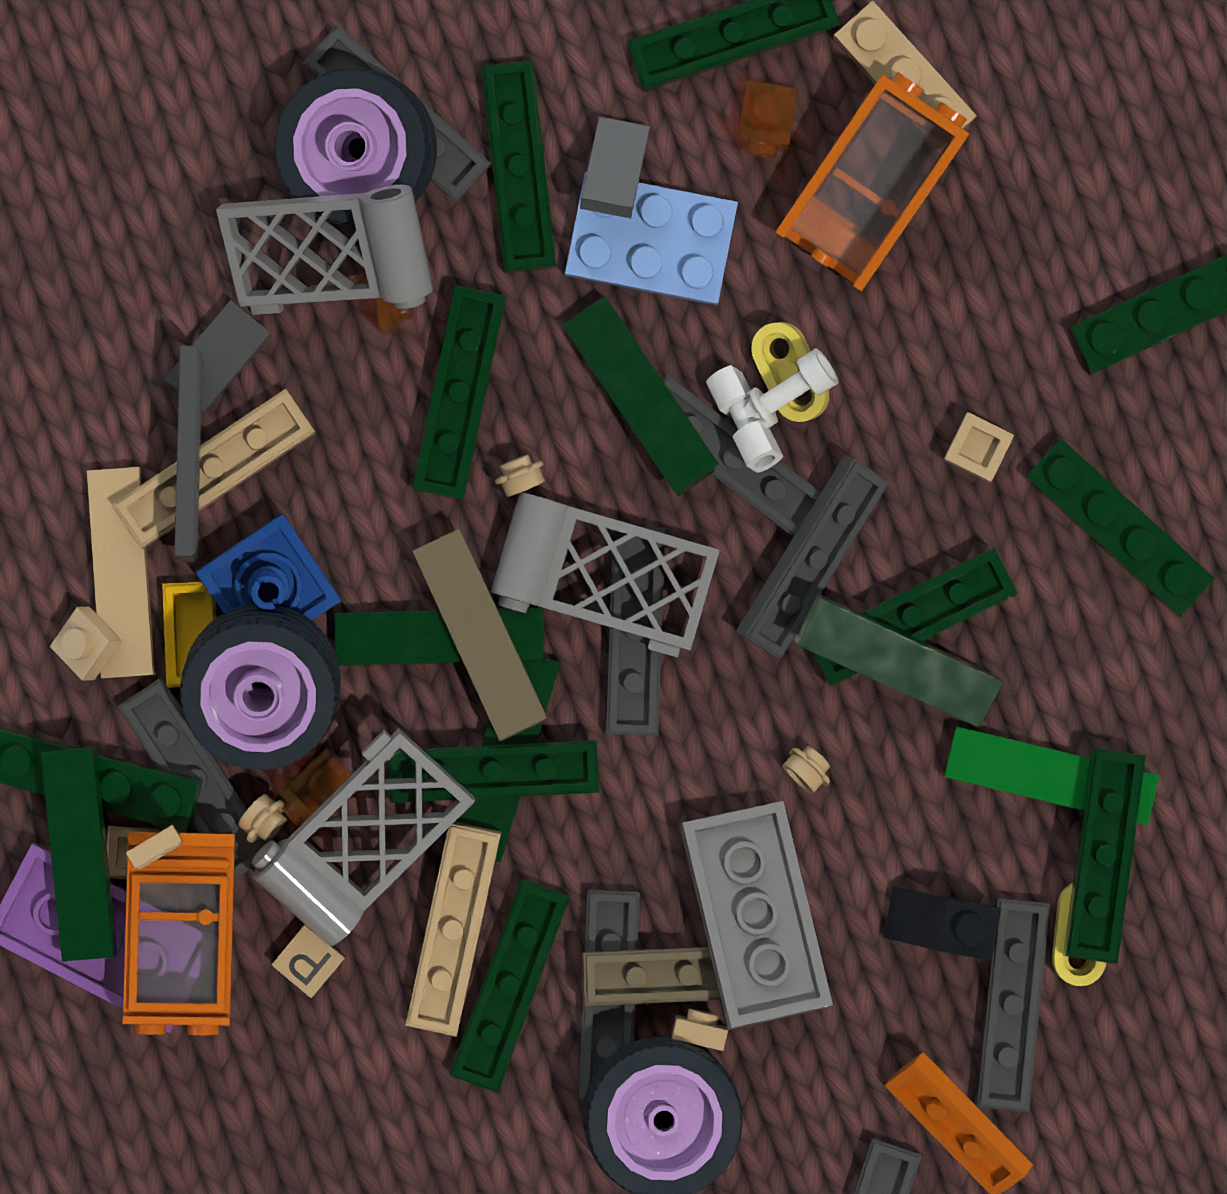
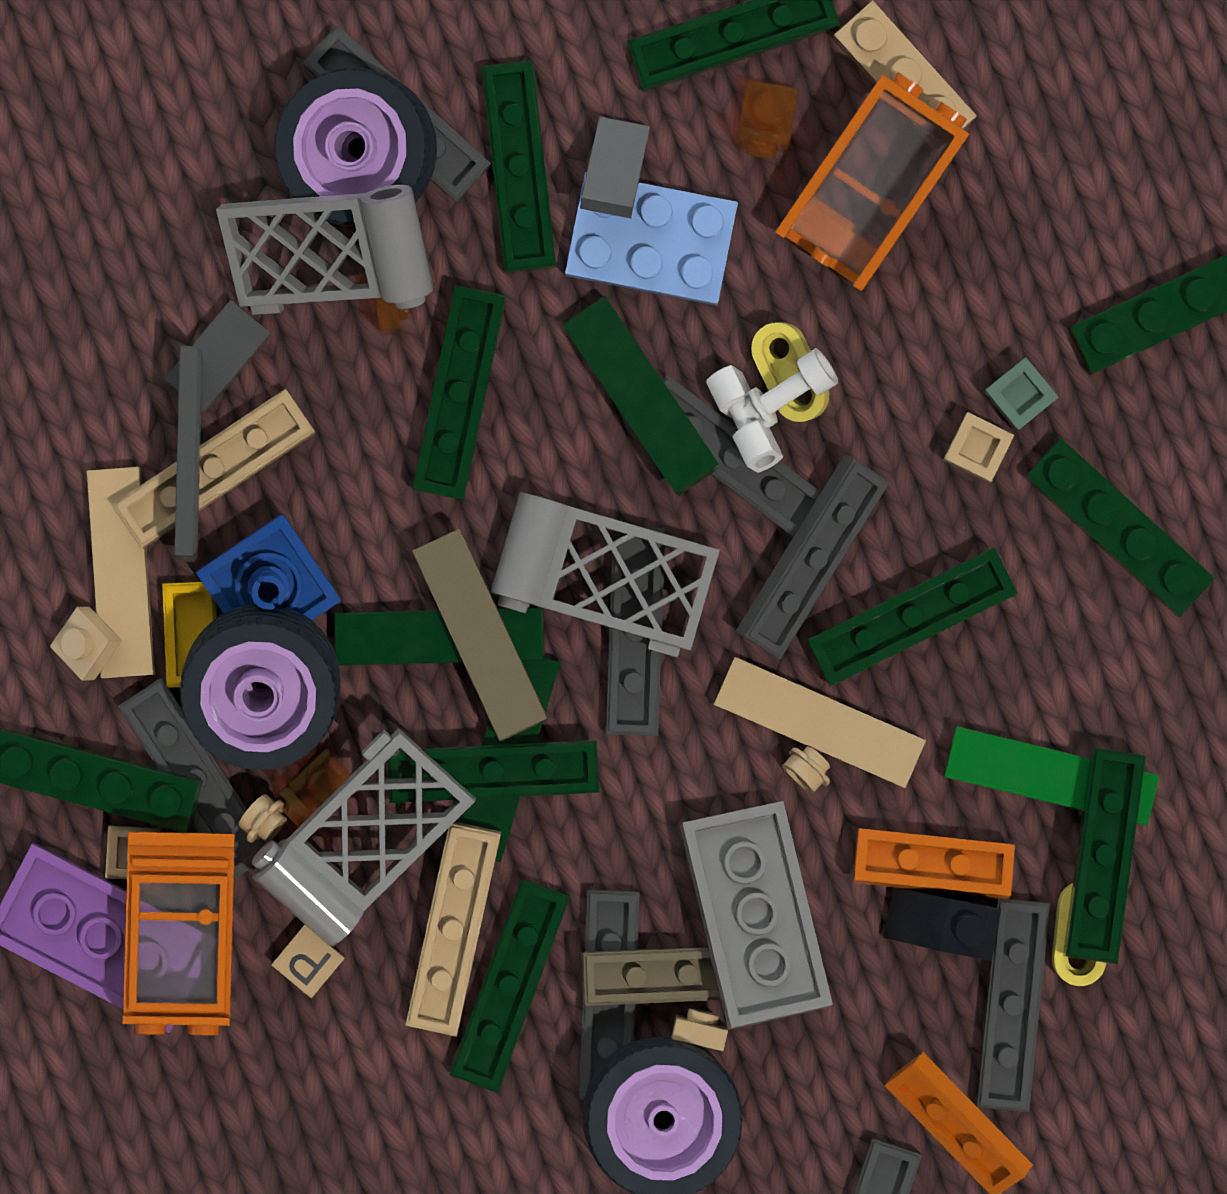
dark green tile [41,746,118,962] -> none
tan tile [126,825,183,870] -> none
tan plate [495,454,545,497] -> none
dark green tile [794,594,1003,728] -> none
none -> tan tile [714,657,926,788]
none -> orange plate [853,828,1015,899]
none -> sand green plate [983,357,1059,432]

